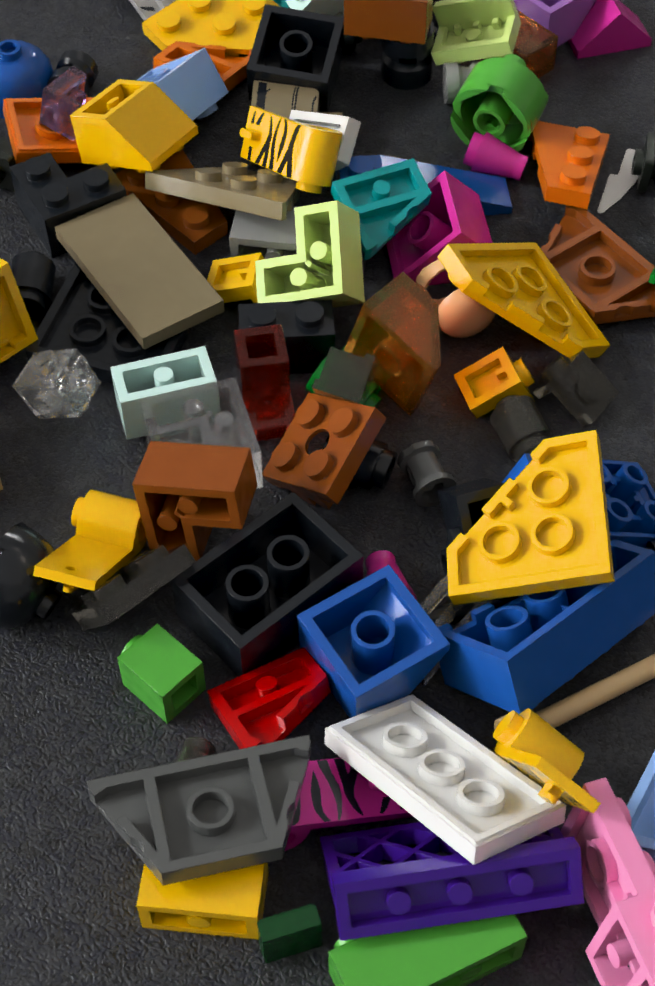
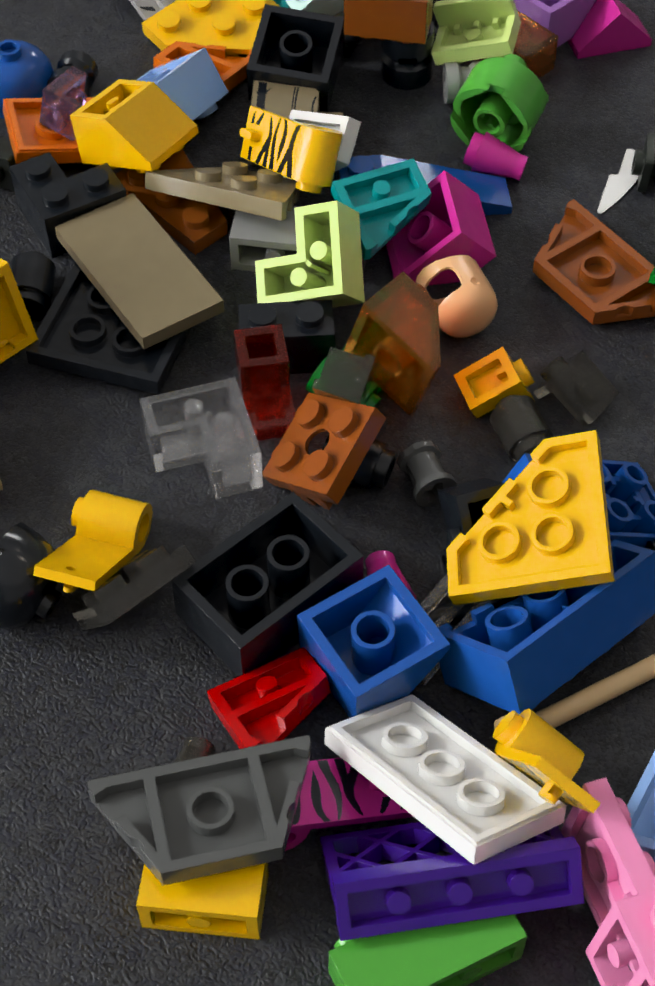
clear brick [12,349,102,419] -> none
light aqua brick [110,346,220,440] -> none
bright green brick [117,623,206,724] -> none
dark orange brick [132,441,258,561] -> none
yellow bracket [207,252,264,303] -> none
dark green tile [257,904,322,964] -> none
yellow plate [437,242,610,360] -> none
orange wing [528,121,610,209] -> none

